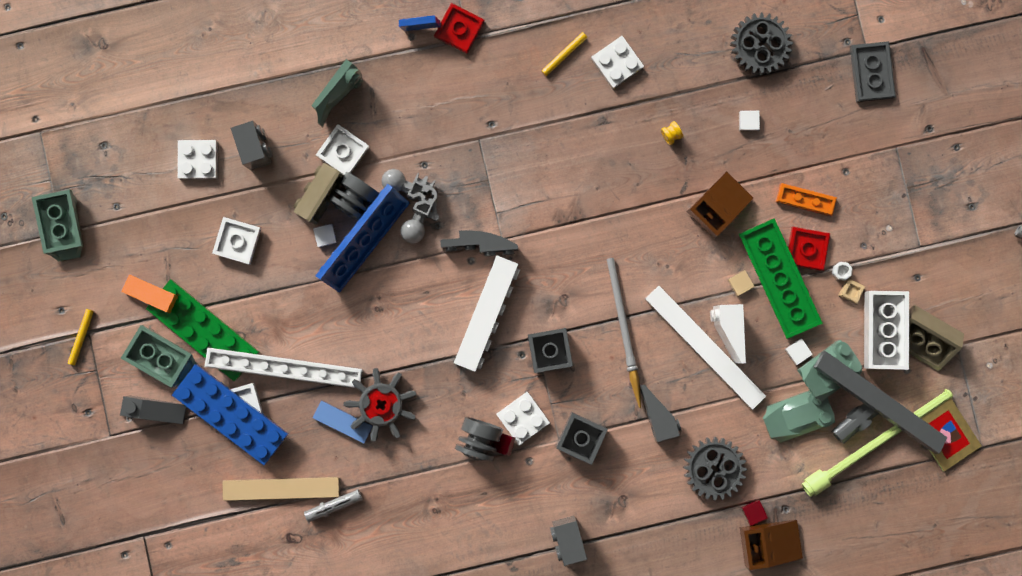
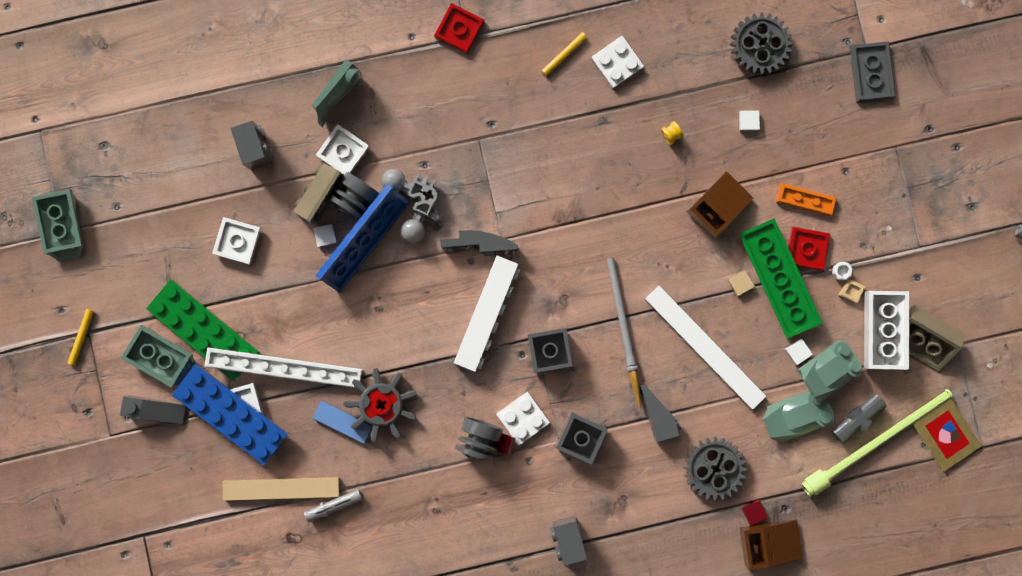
orange tile [121,274,178,313] -> none
white plate [178,140,218,179] -> none
blue tile [399,15,441,31] -> none
white slope [710,304,746,363] -> none
dark grey tile [813,351,947,454] -> none

